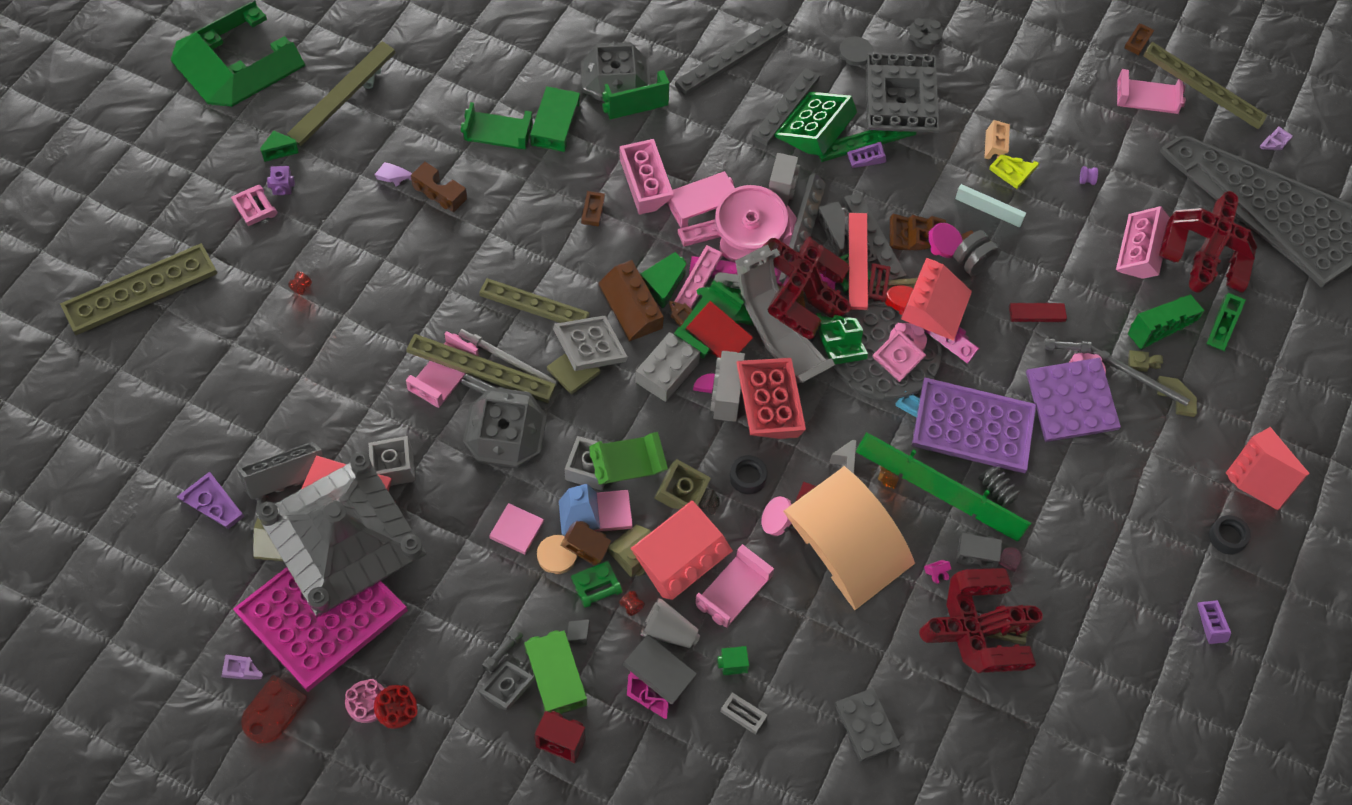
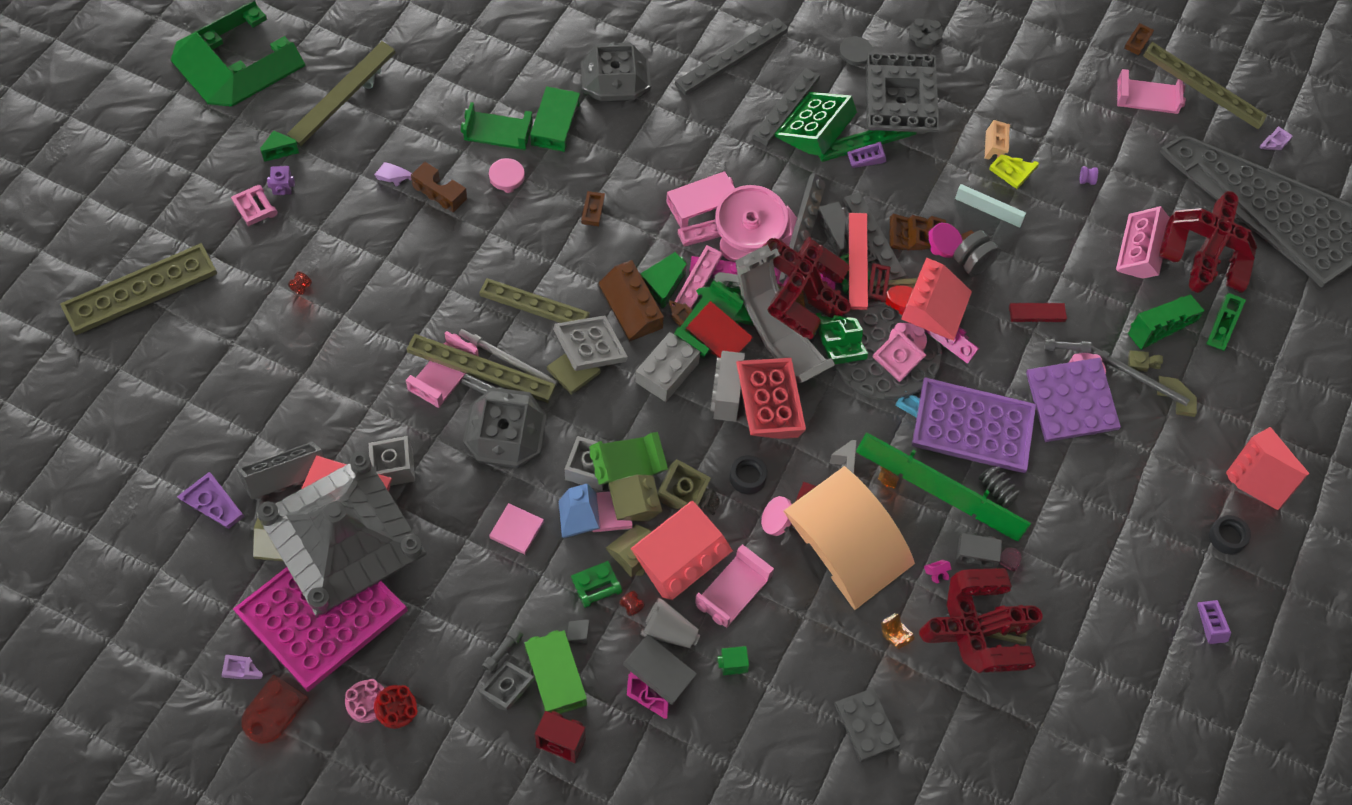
light nougat tile [537,535,577,574] -> none
reddish brown brick [560,521,611,565] -> none
green panel [602,70,670,120] -> none
bright pink slope [620,139,674,215] -> none
dark pink tile [693,374,715,393] -> none
light grey tile [720,693,768,734] -> none
light grey brick [769,153,800,206] -> none
none -> bright pink tile [489,158,525,193]
none -> olive slope [608,475,662,521]
none -> clear orange bracket [881,613,915,650]

